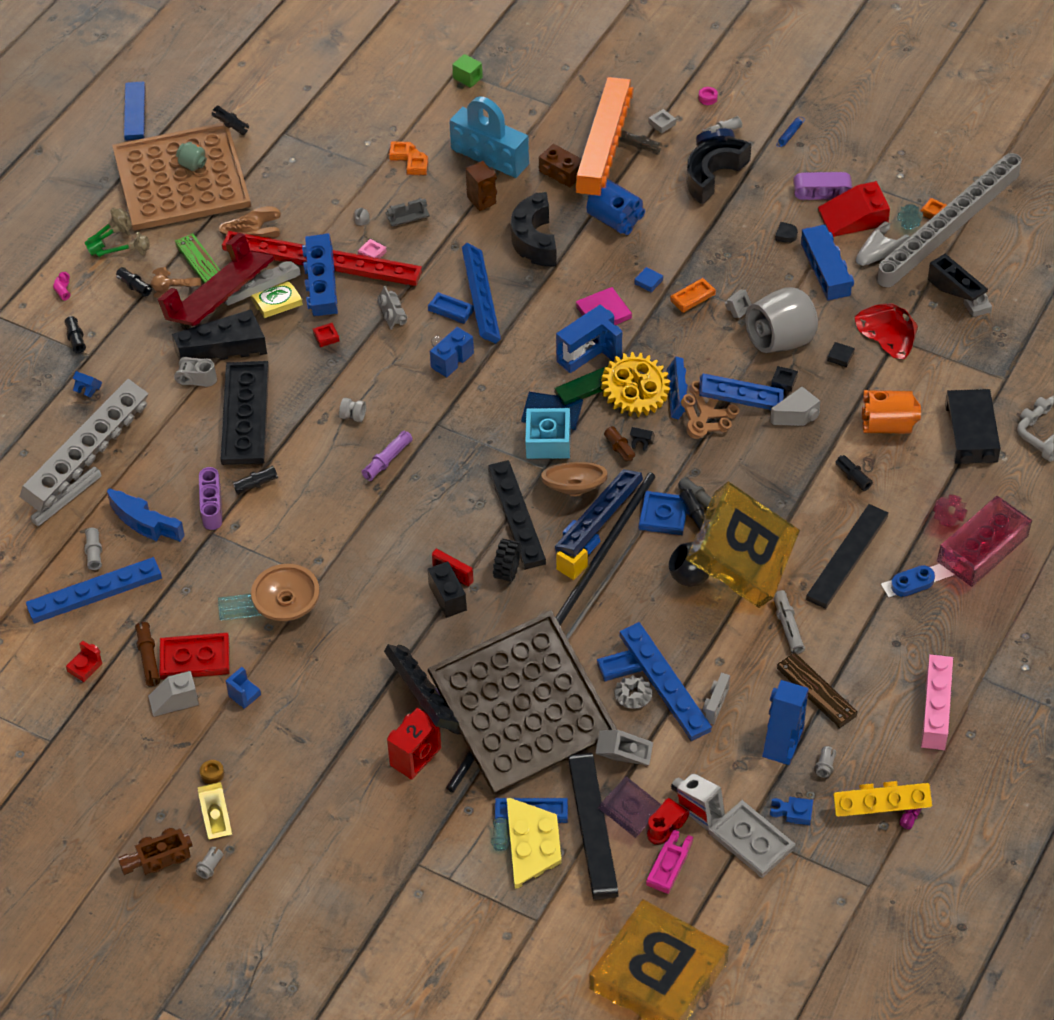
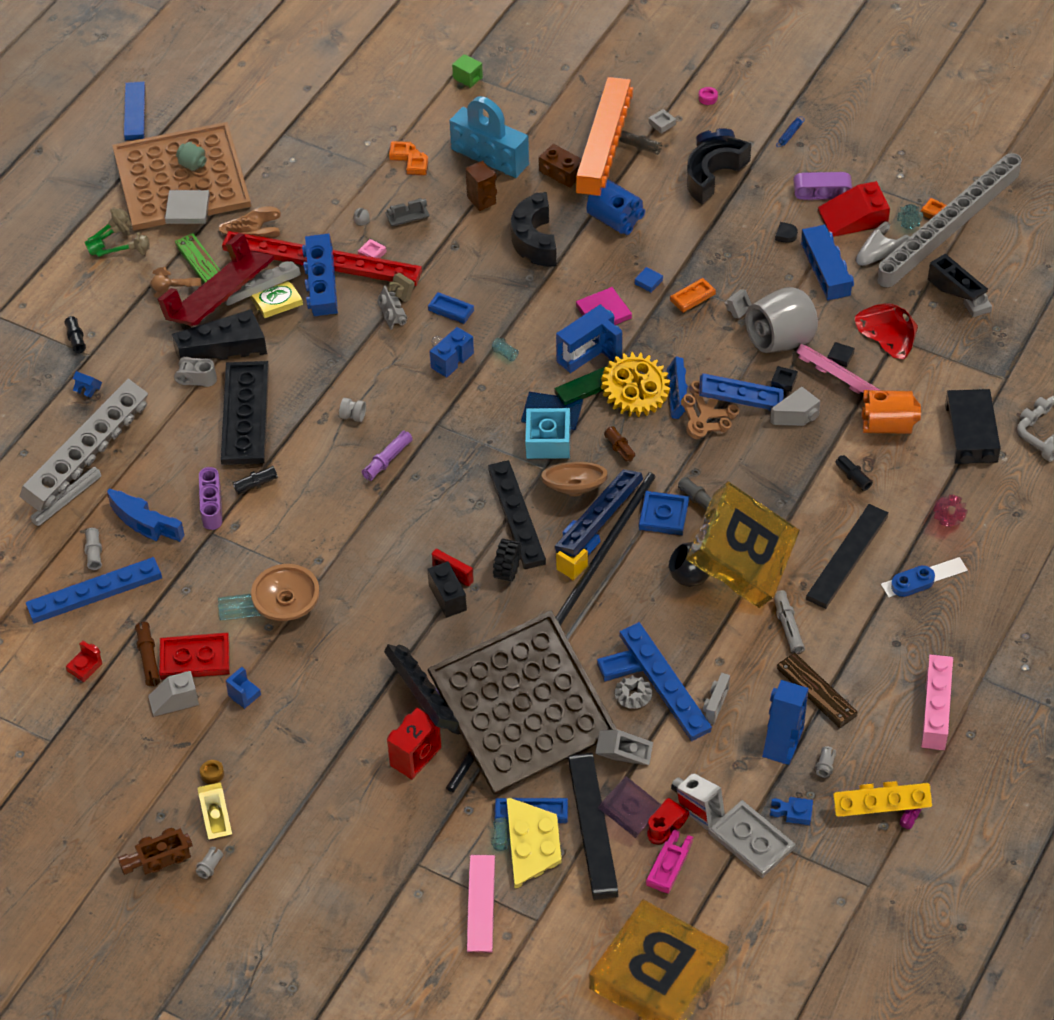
dark pink arm [53,272,71,301] -> none
black pin [116,267,152,297] -> none
black pin [211,105,249,135] -> none
red tile [313,323,340,348] -> none
blue plate [462,243,501,344] -> none
black tile [630,427,655,452] -> none
black pin [679,489,713,533] -> none
light grey pin [702,116,742,133] -> none
clear pink brick [937,496,1032,587] -> none
none -> light grey tile [165,190,210,224]
none -> dark tan tile [387,273,415,302]
none -> bright pink slope [467,855,495,952]
none -> clear light blue pin [492,338,519,362]
none -> bright pink piece [796,344,880,394]

